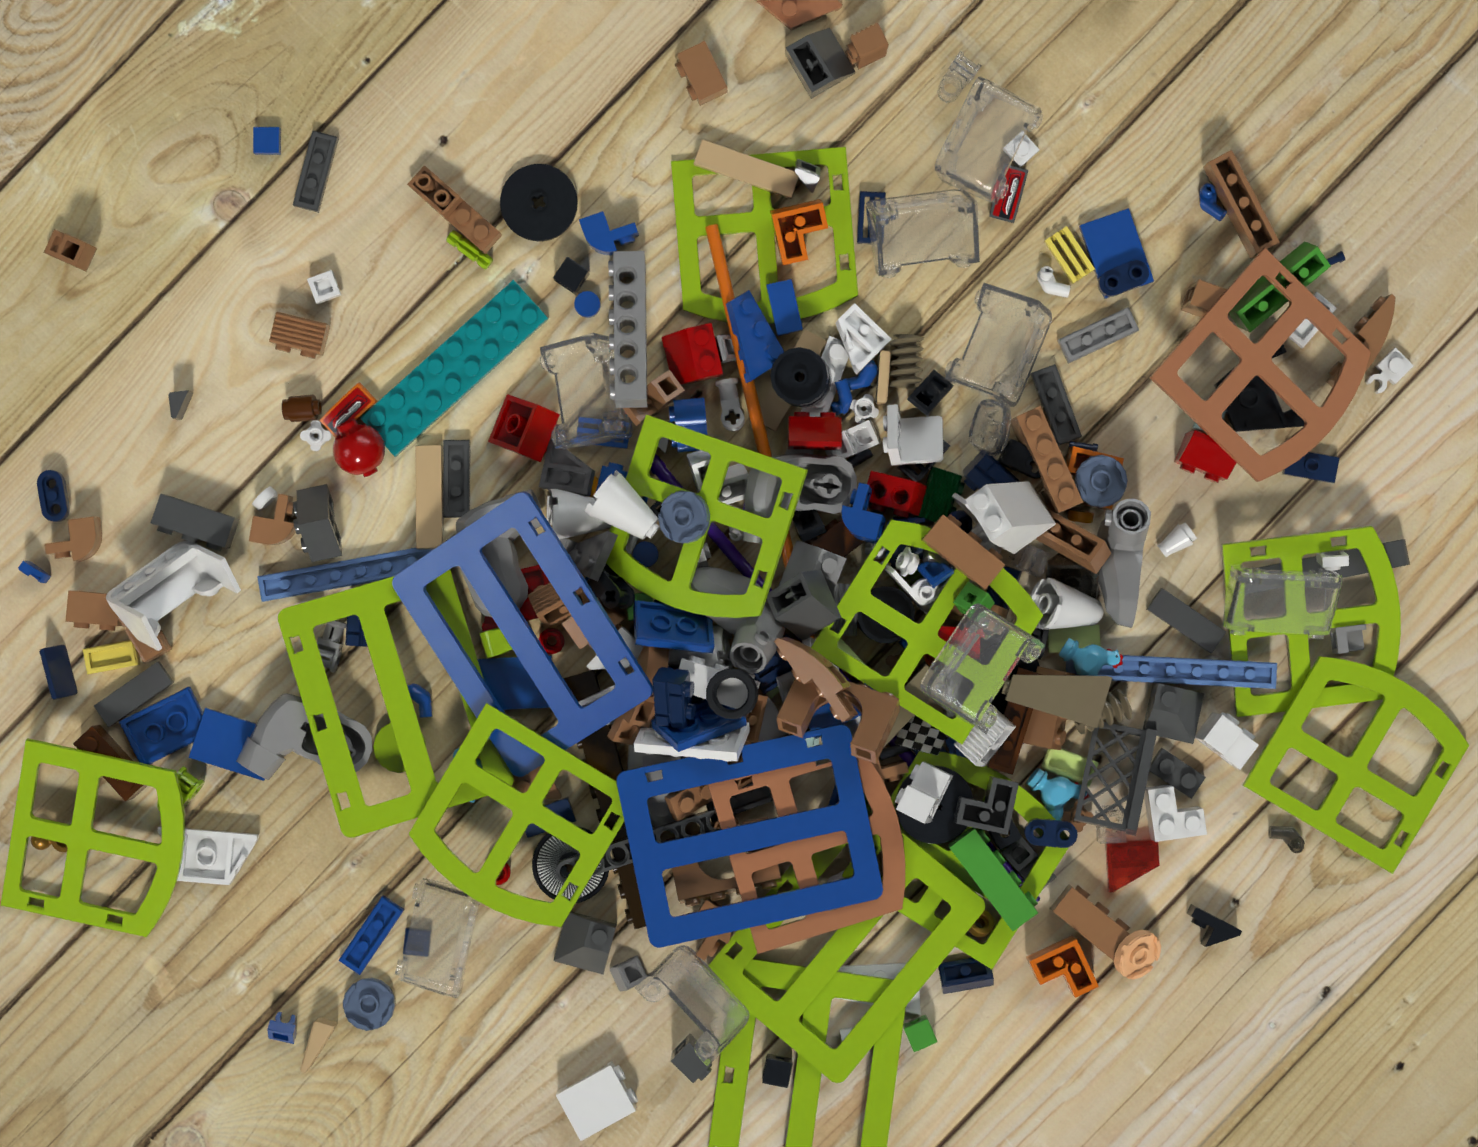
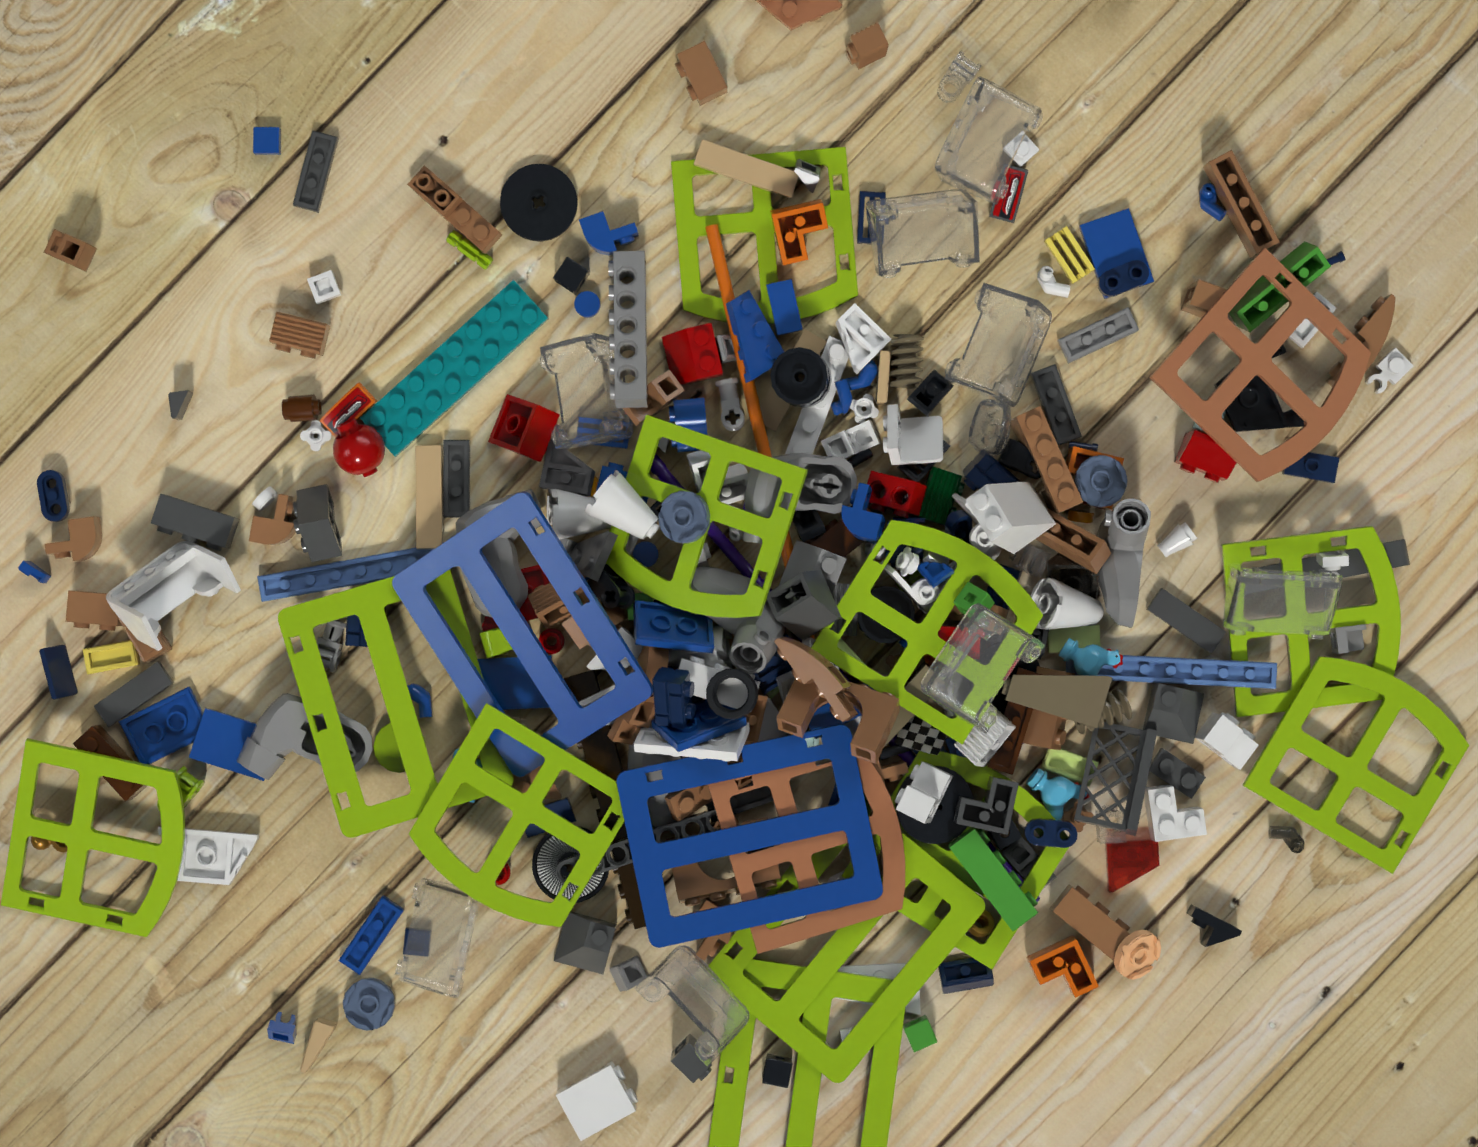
dark grey slope [785,28,856,99] -> none
red slope [788,412,842,450] -> none
medium nougat brick [922,514,1005,590] -> none

